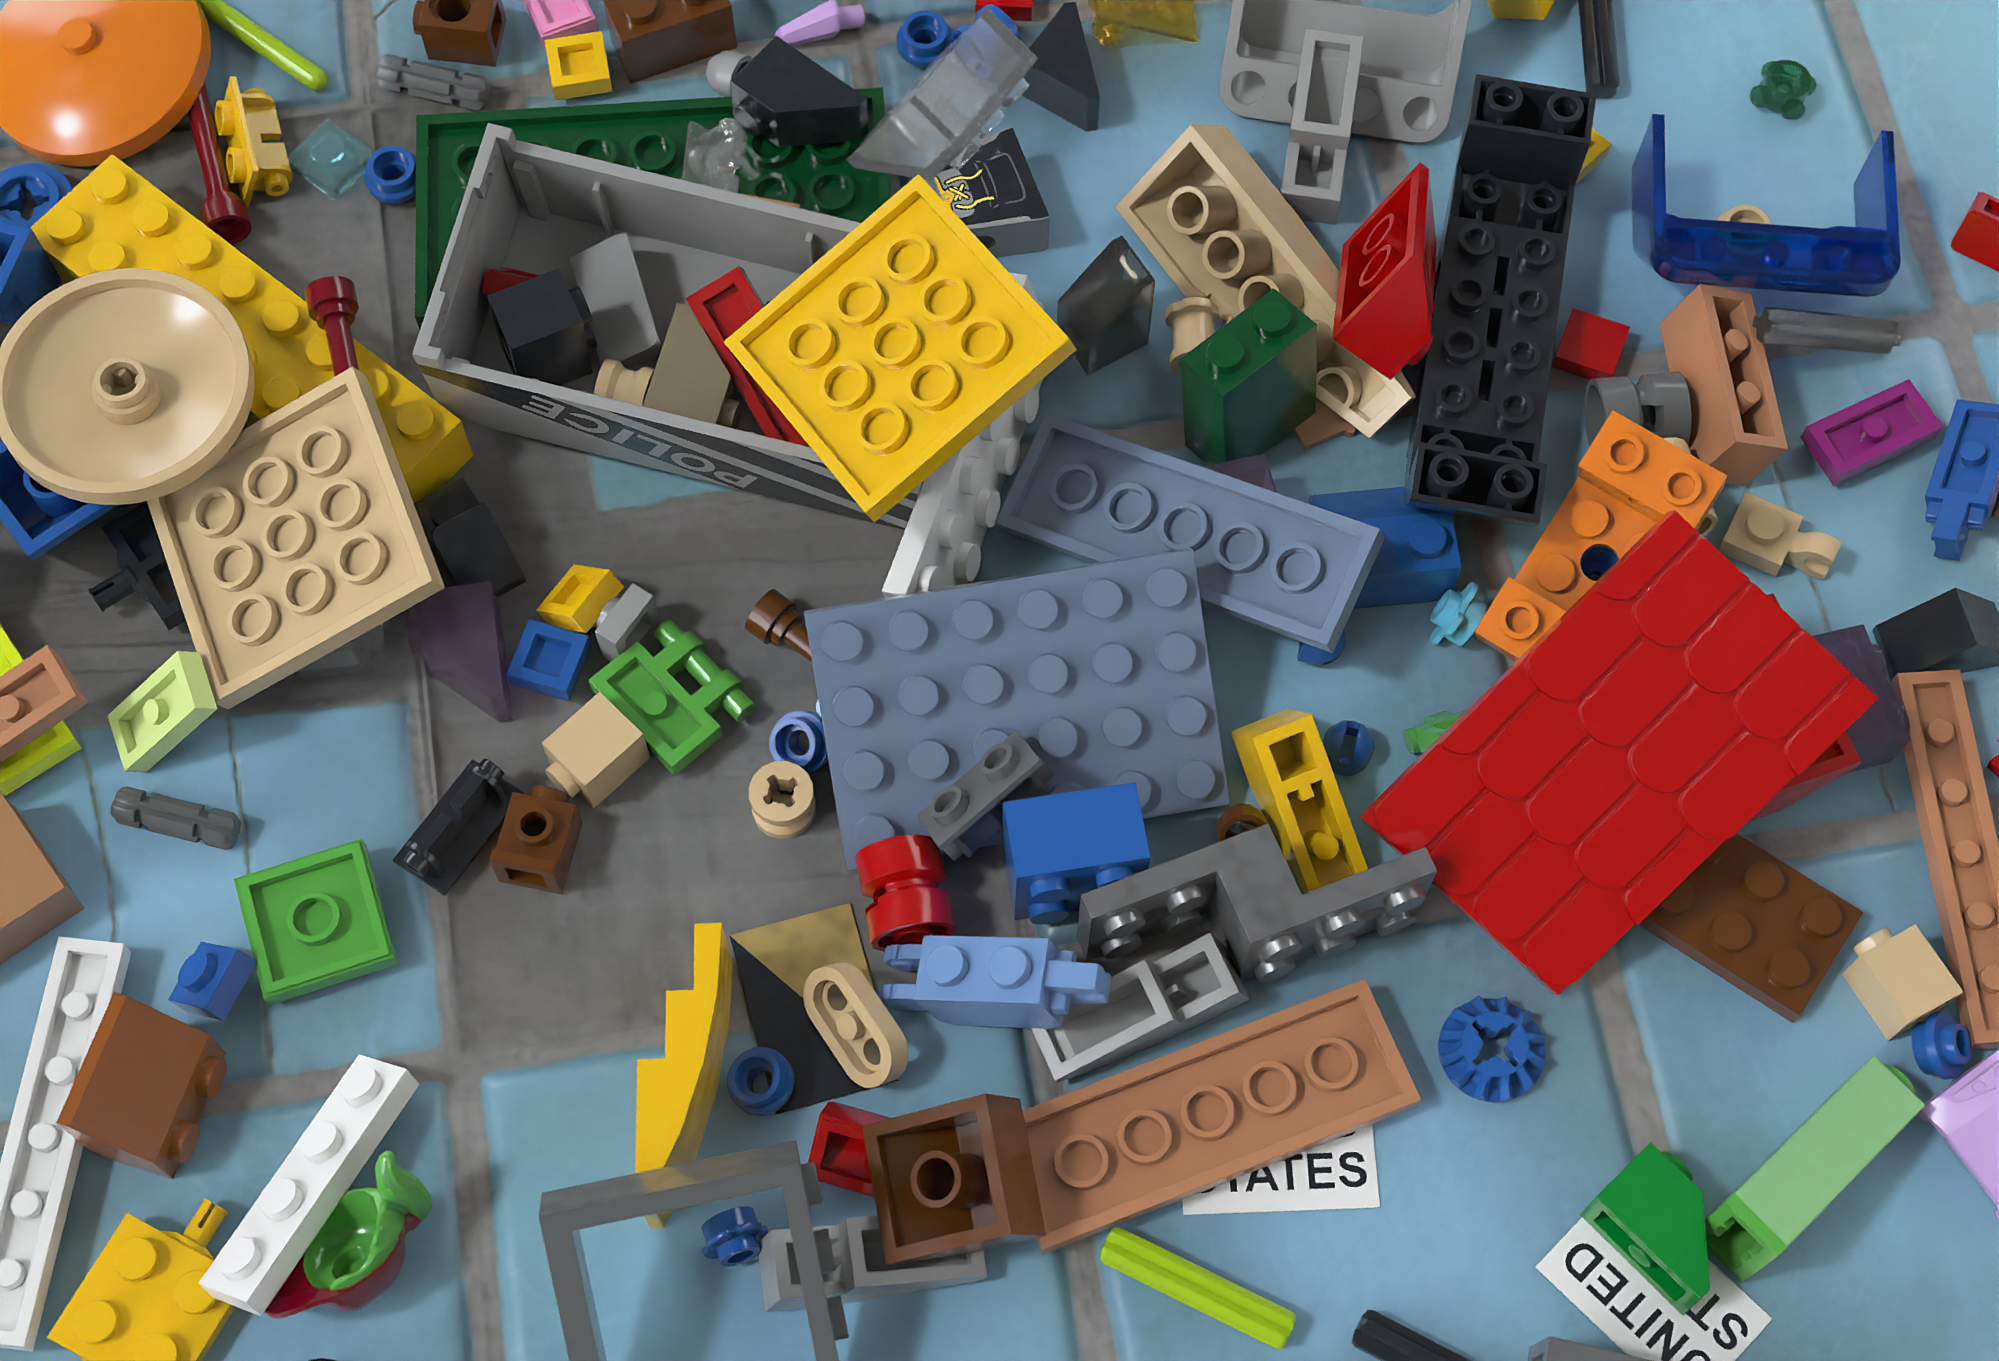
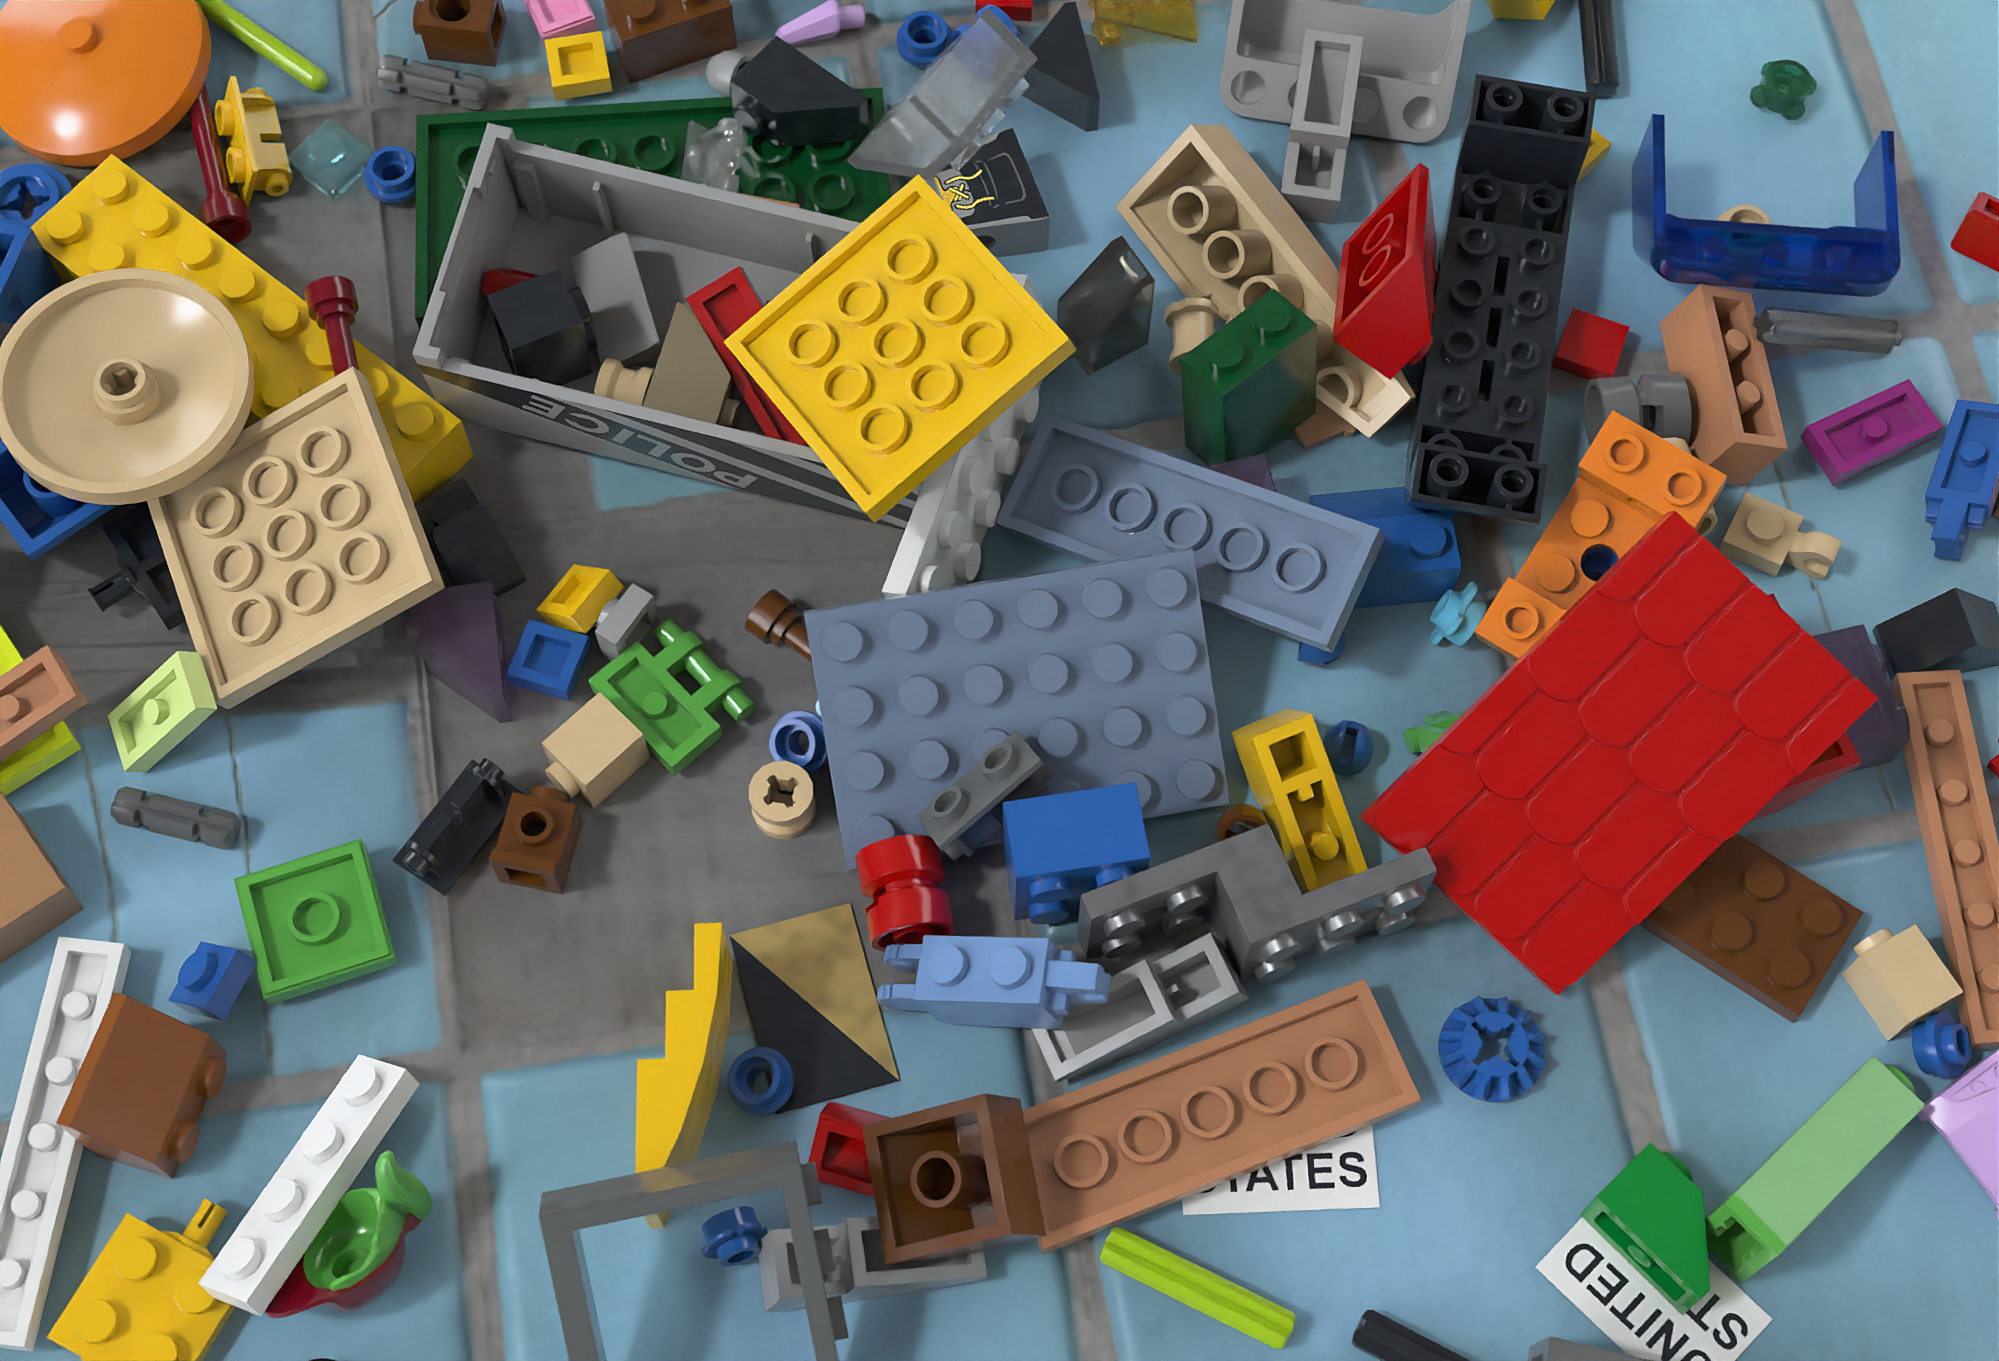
tan plate [803,962,908,1088] -> none

